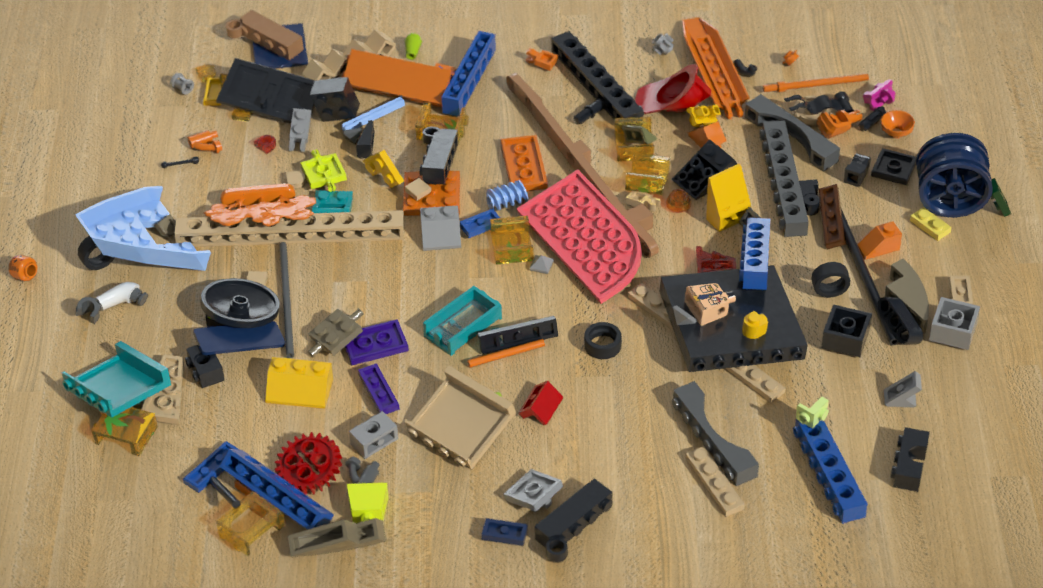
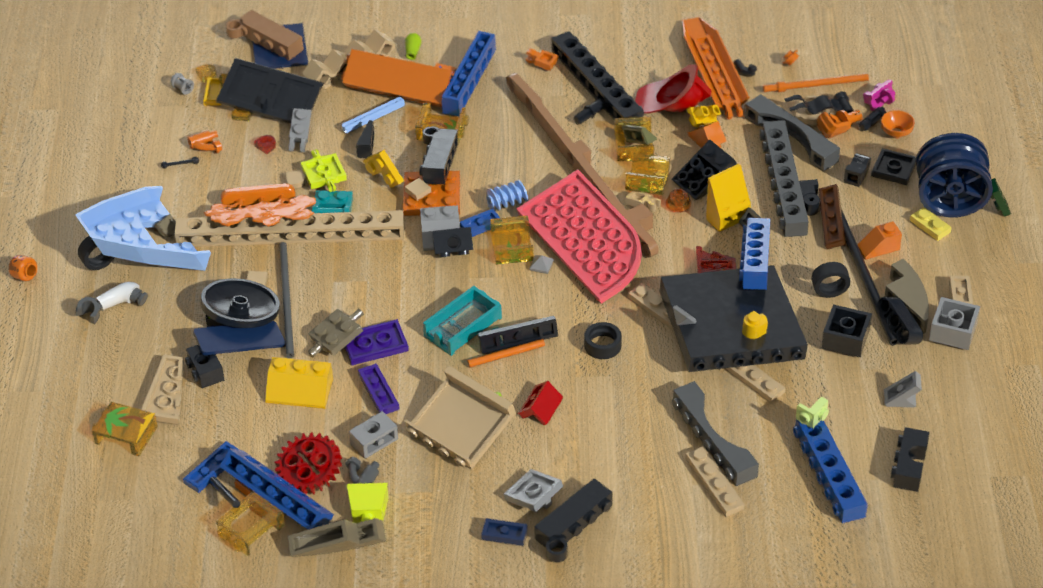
teal panel [62,341,171,418] -> none
black brick [310,77,360,122] -> none
dark grey slope [343,128,362,144] -> none
orange tile [500,135,548,191] -> none
light grey gear [652,33,674,55] -> none
light nougat torso [684,283,736,326] -> none
none -> black brick [432,227,473,258]

